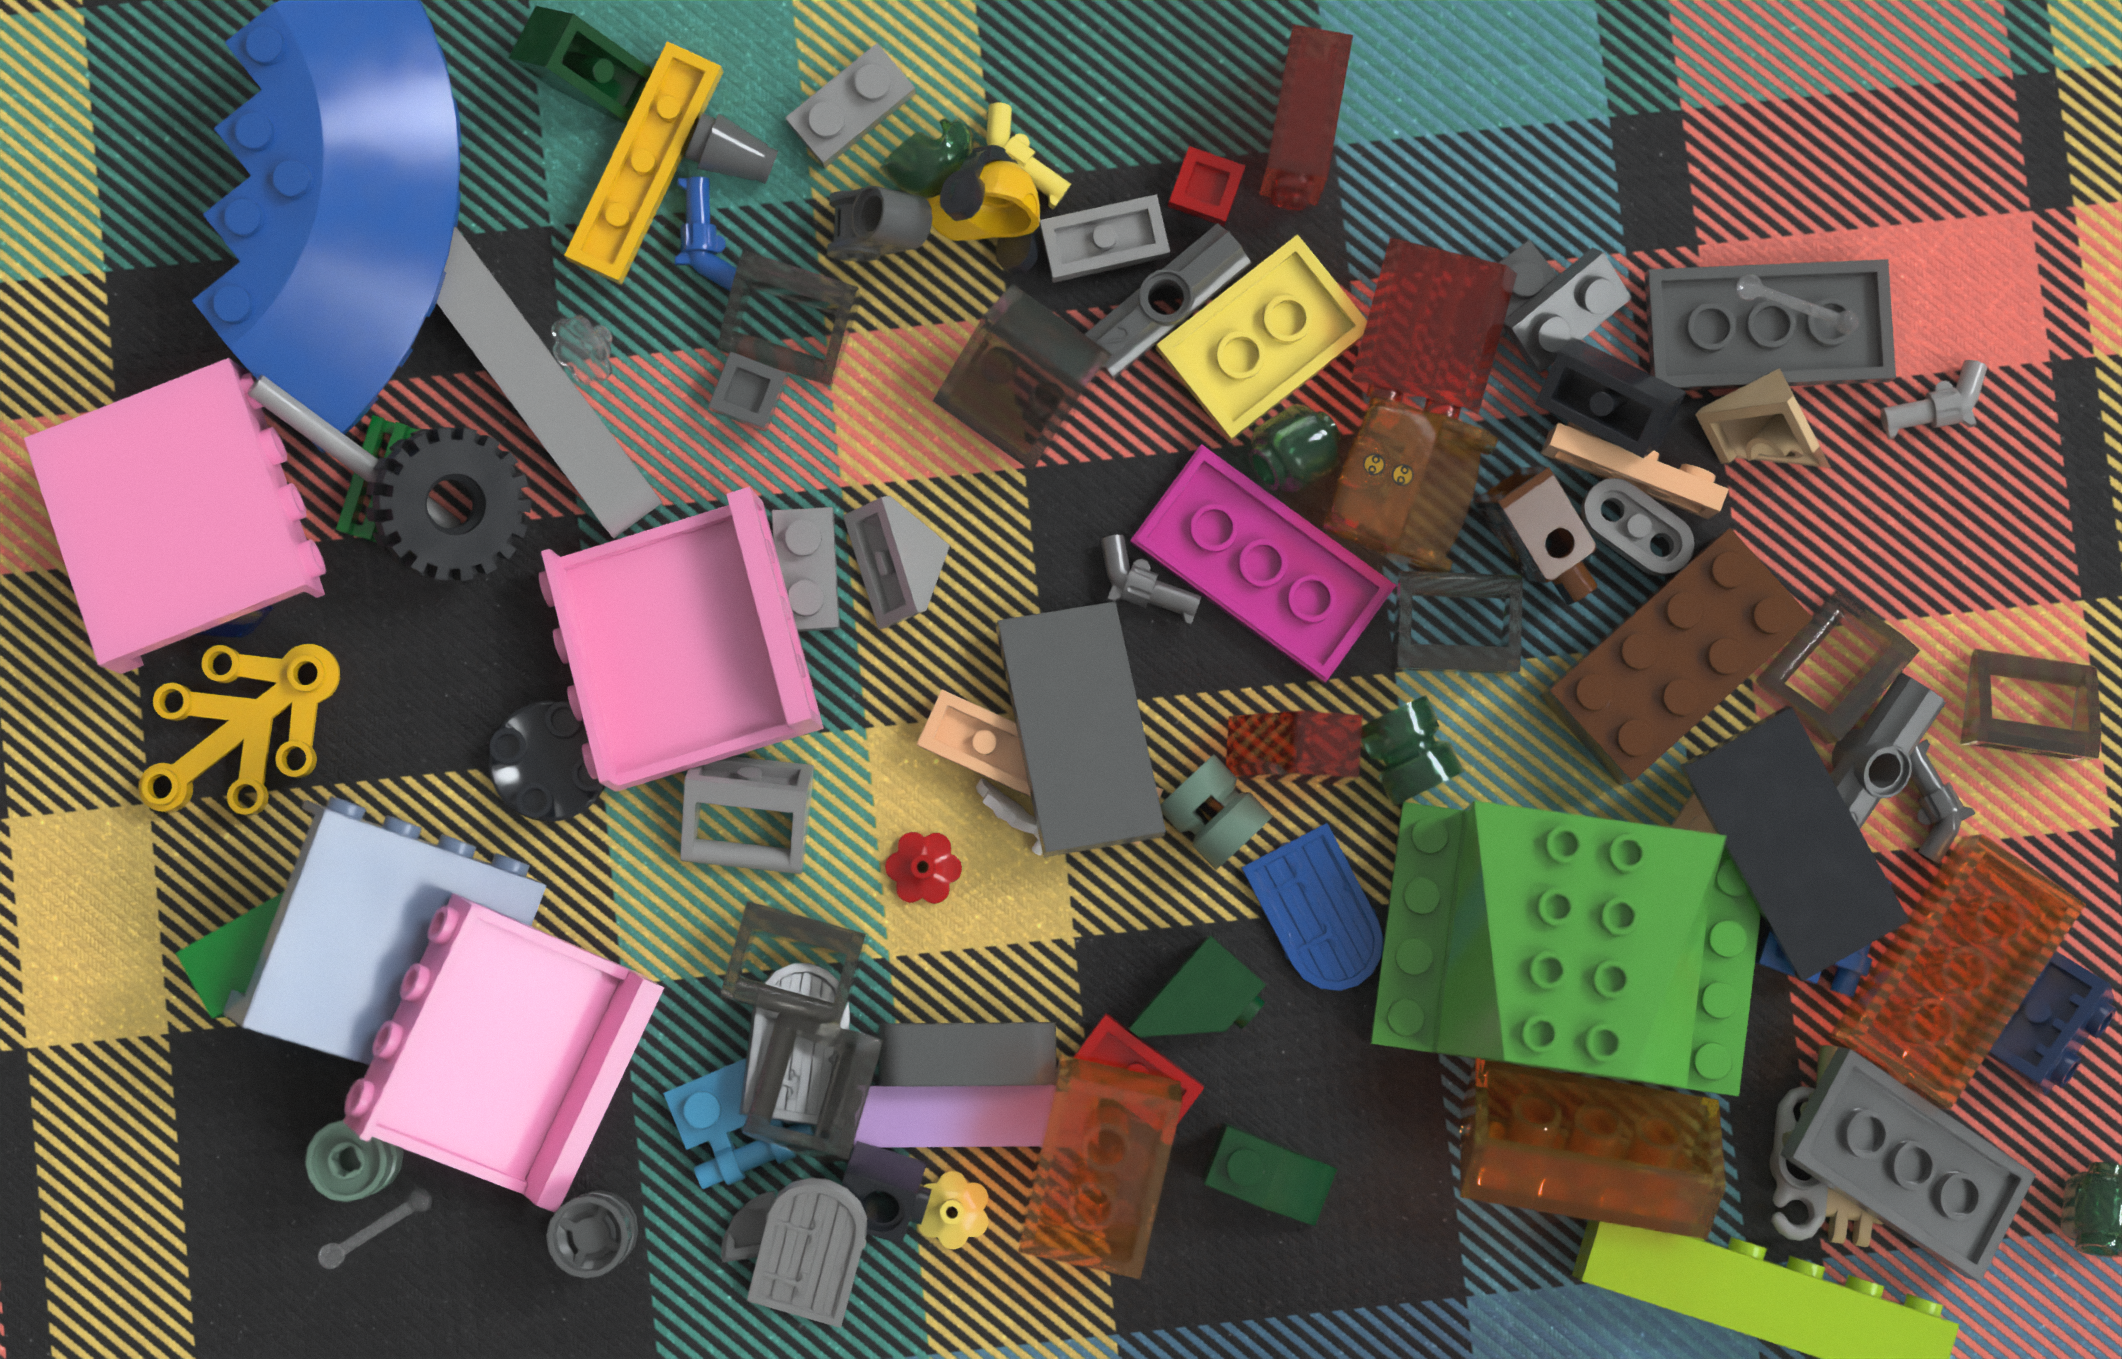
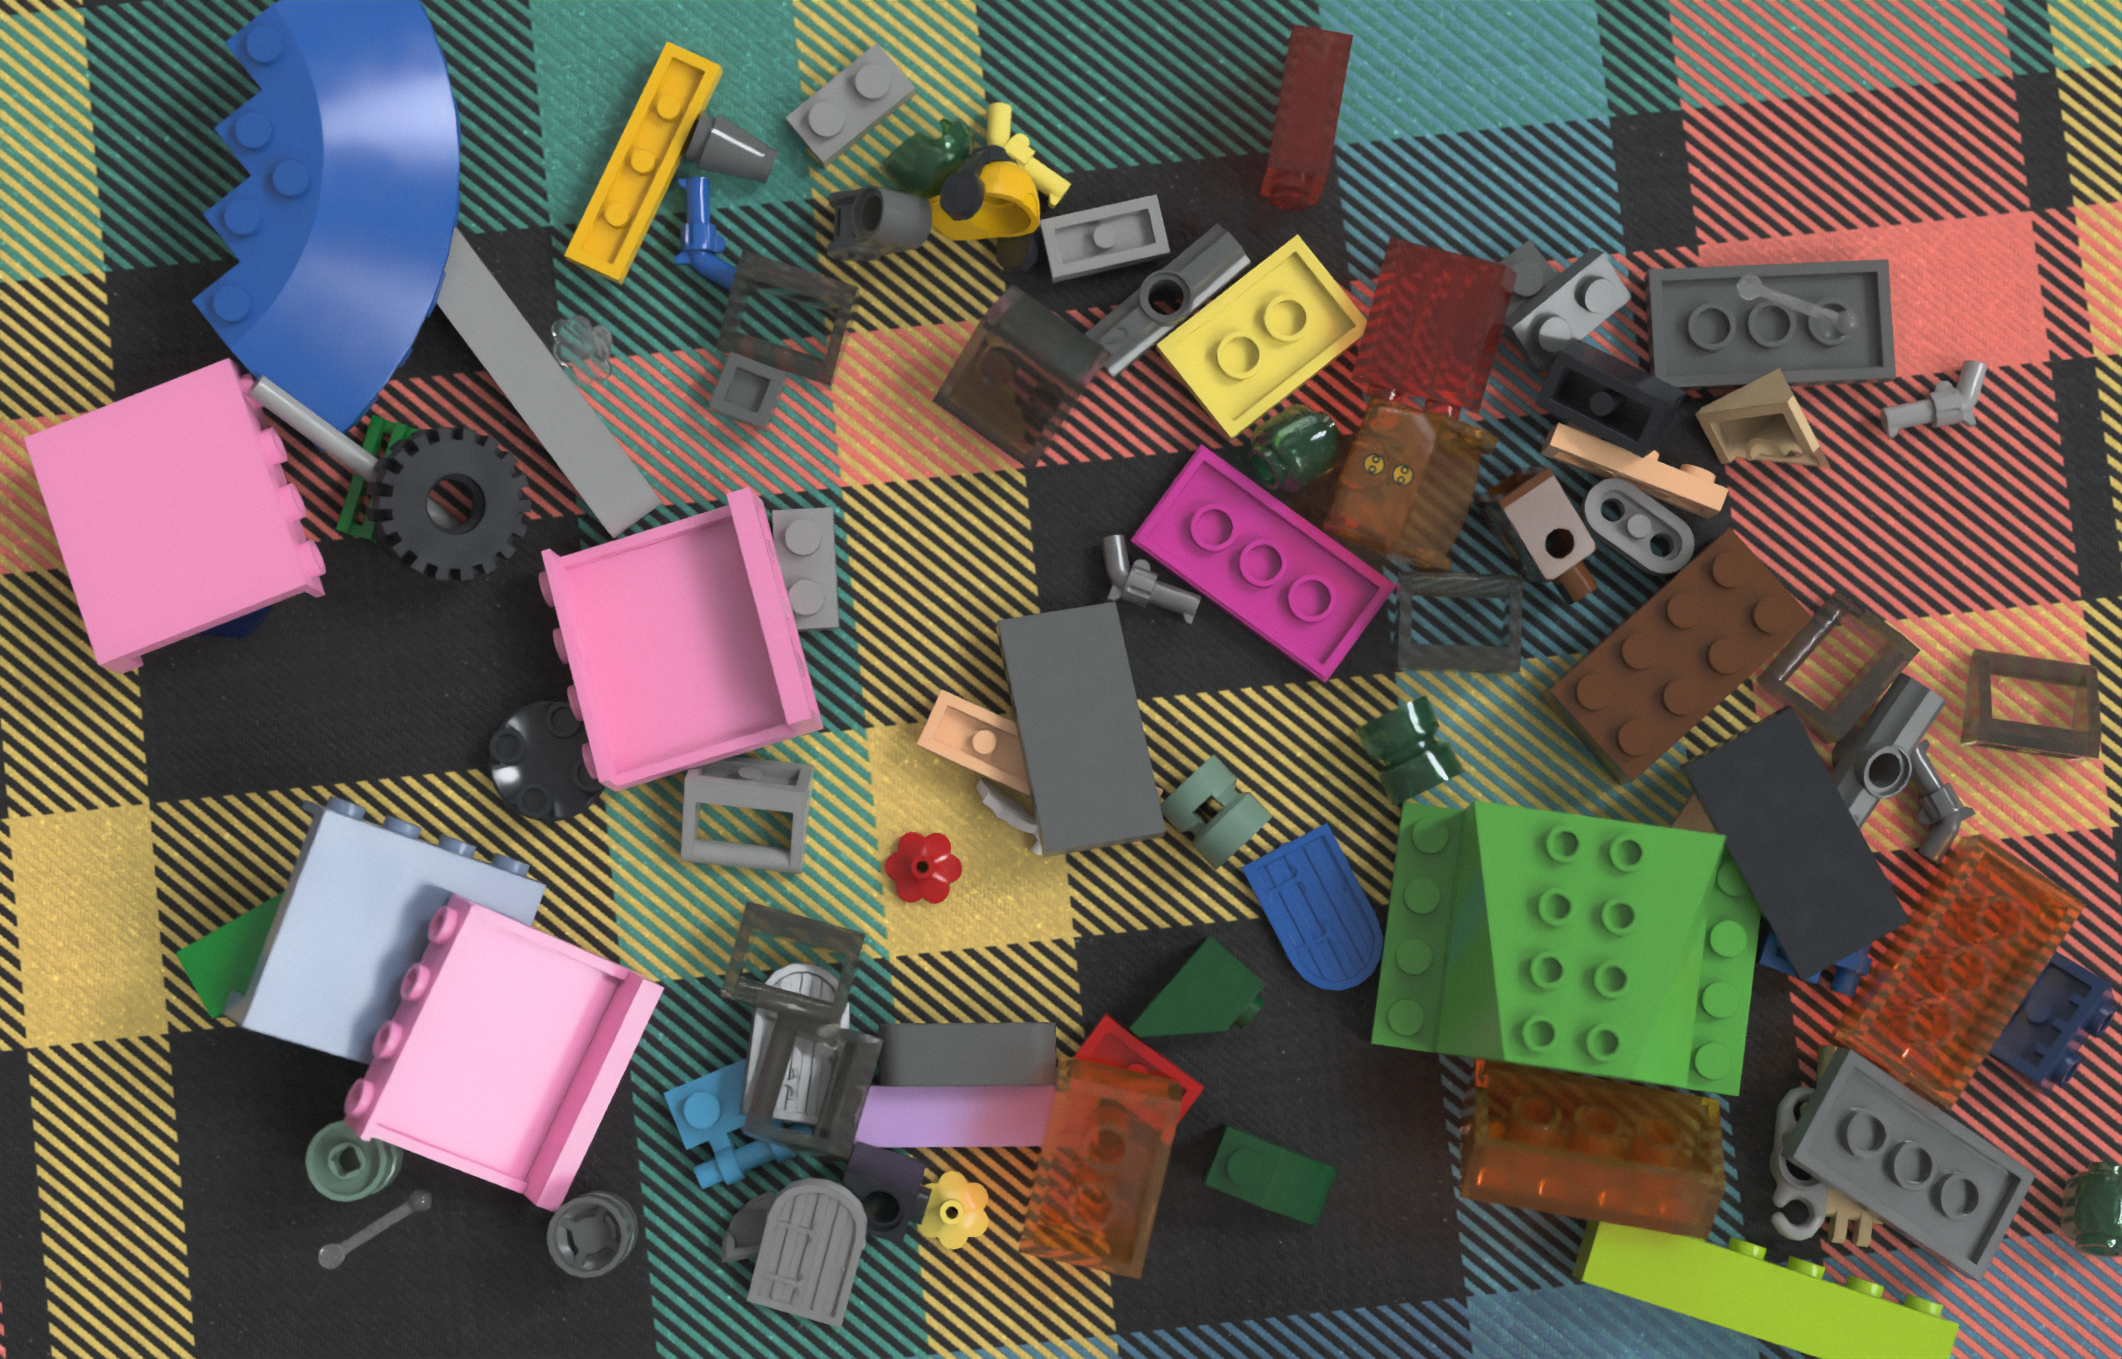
yellow plant [138,644,340,815] -> none
dark green slope [508,6,653,125] -> none
light grey slope [843,496,950,629] -> none
red plate [1168,146,1245,226] -> none
clear red slope [1225,711,1362,785] -> none

